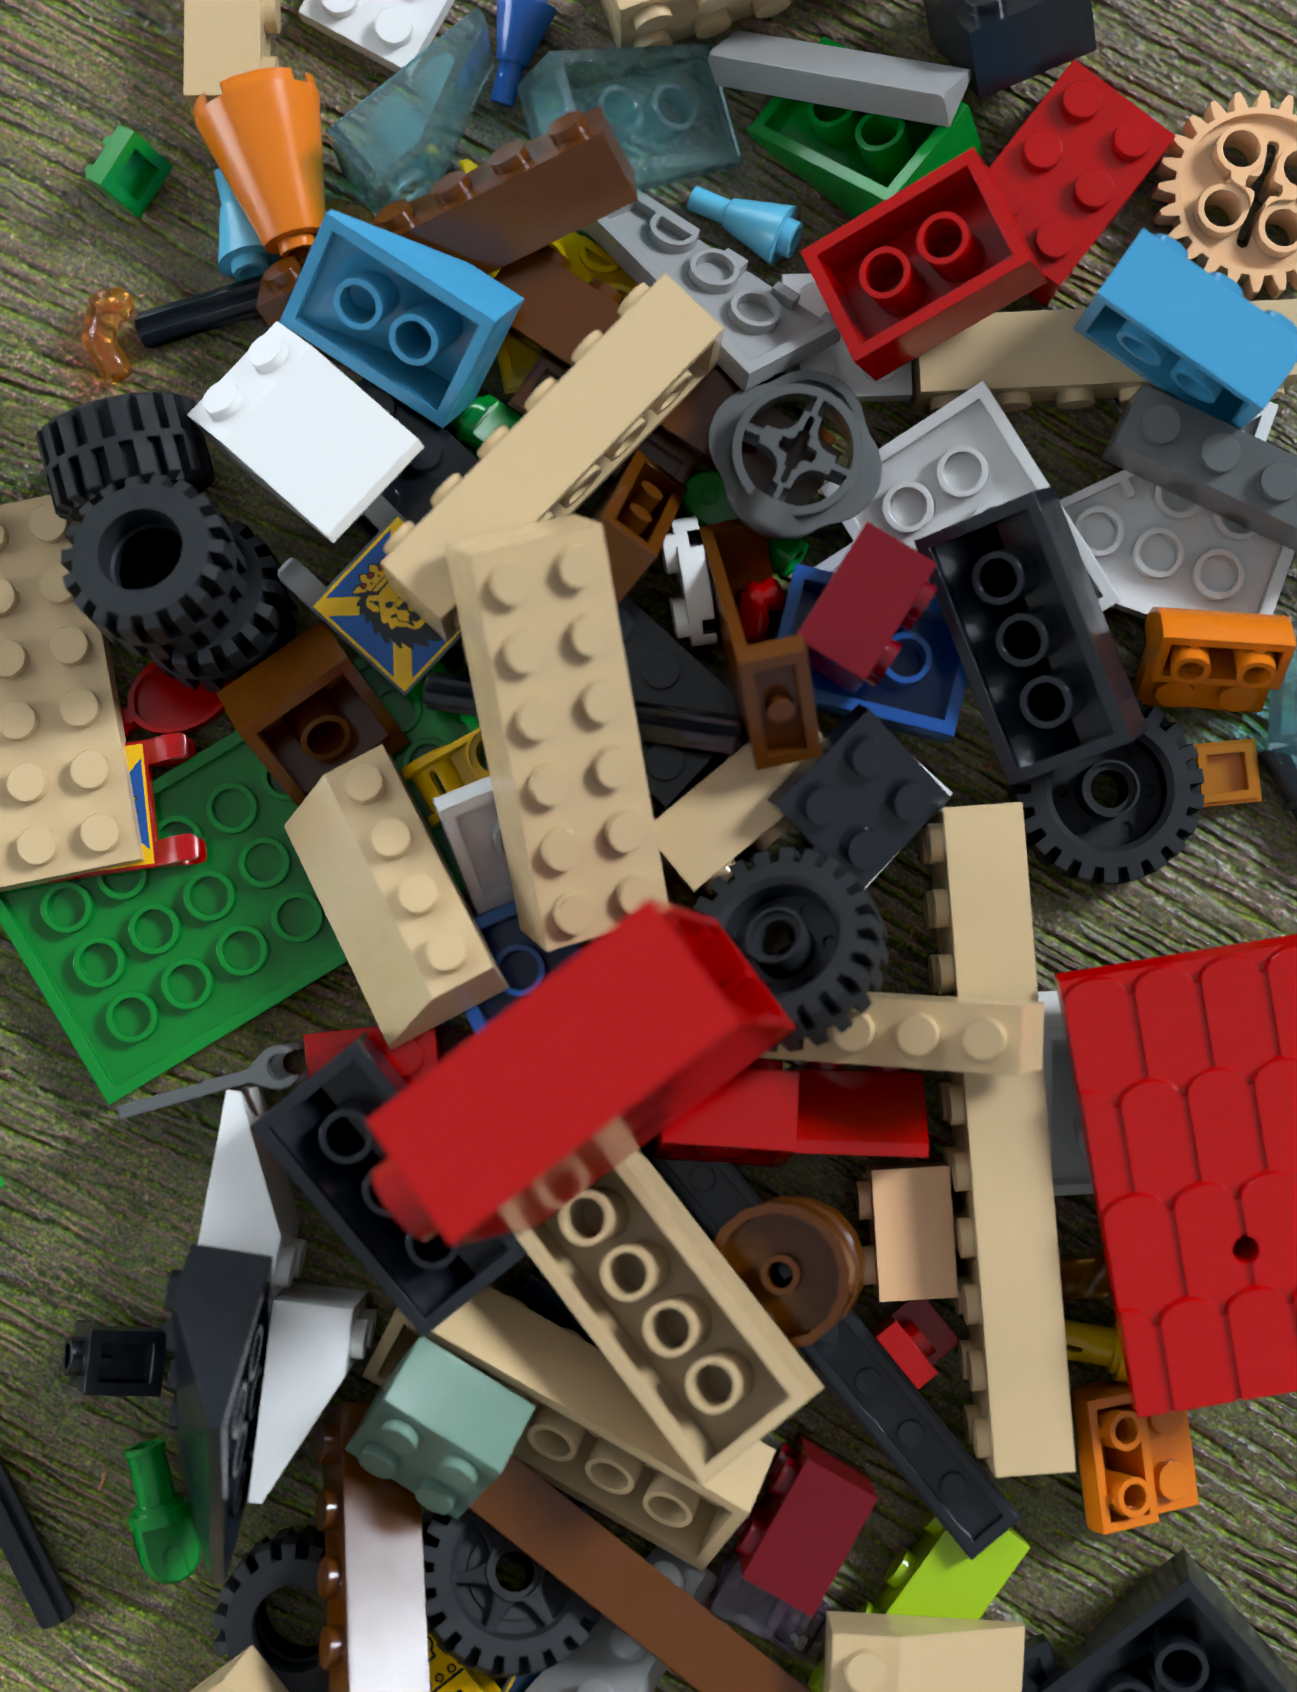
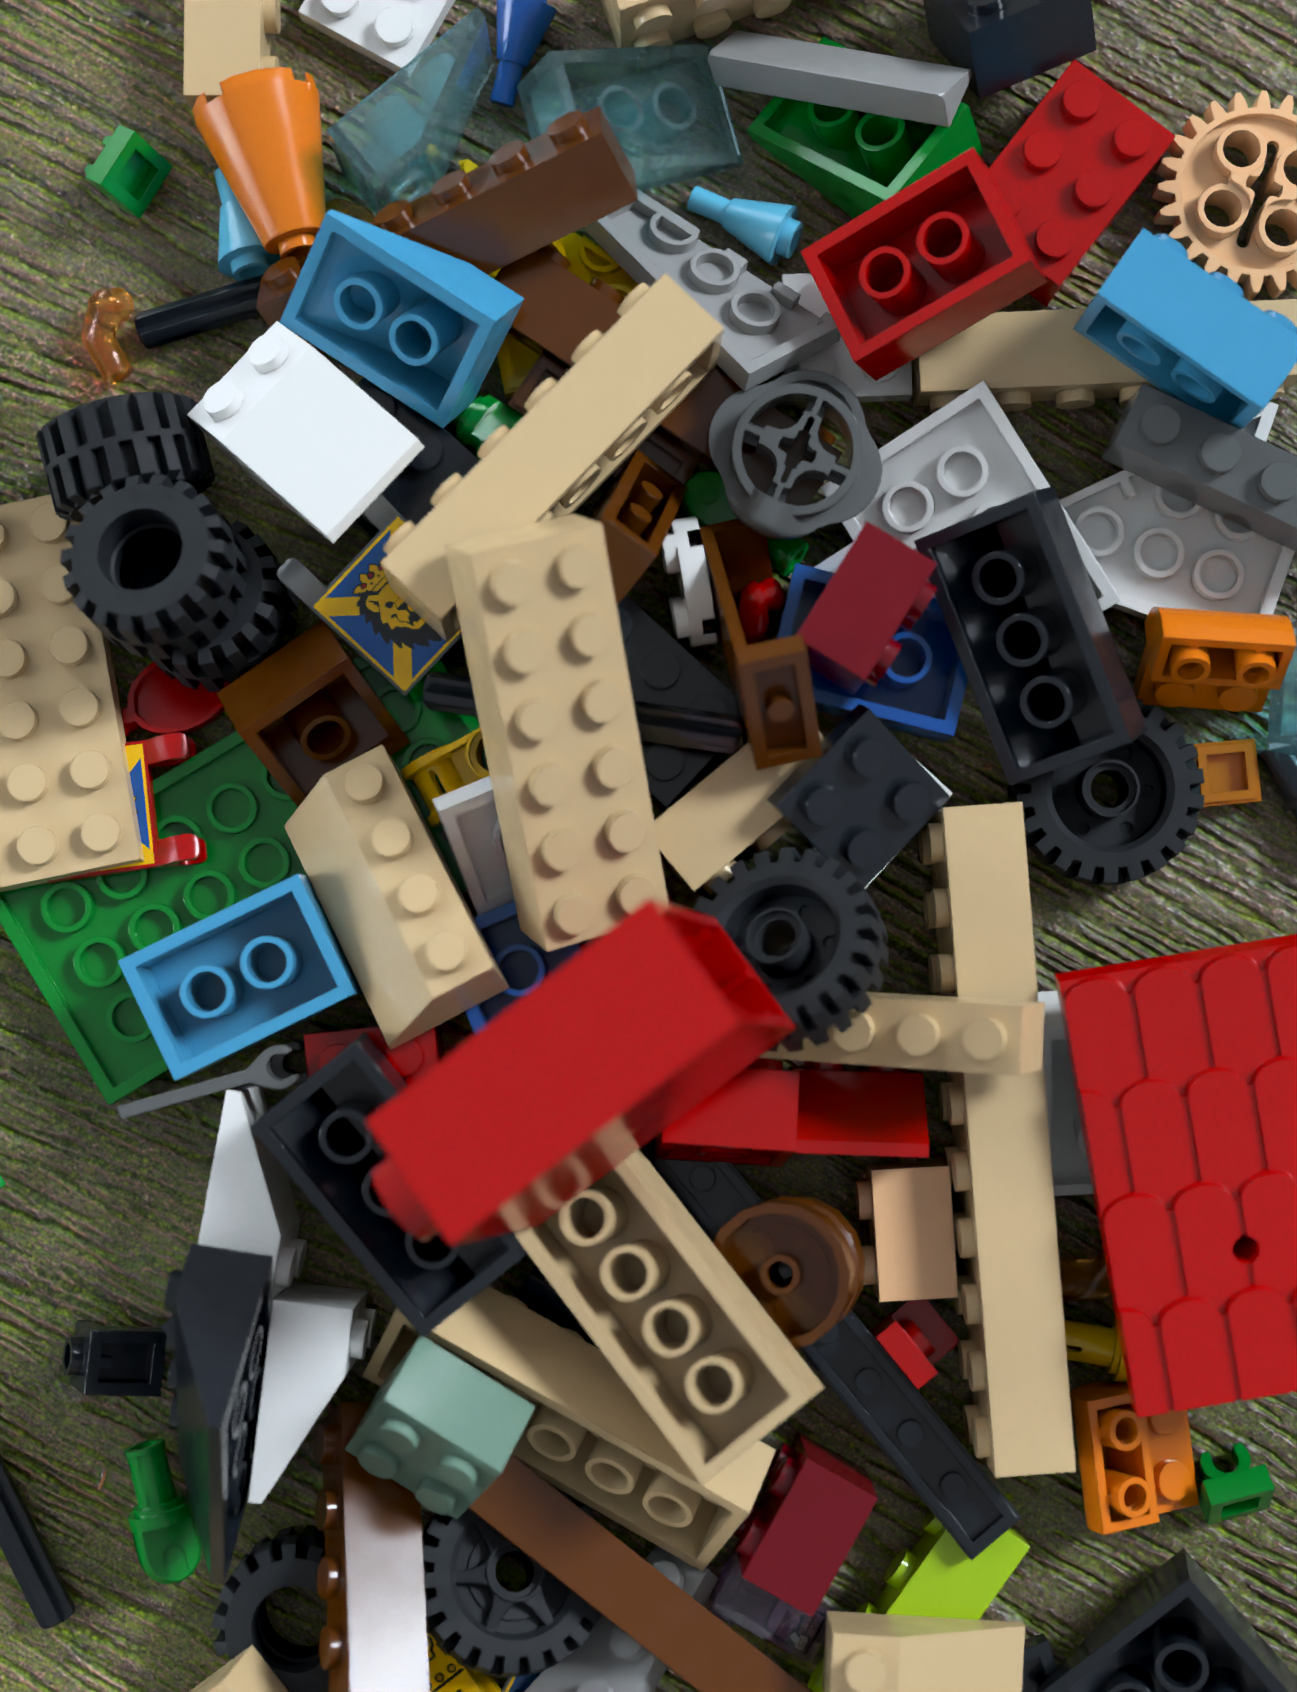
none -> dark azure brick [118,874,363,1081]
none -> green tile [1199,1443,1275,1525]

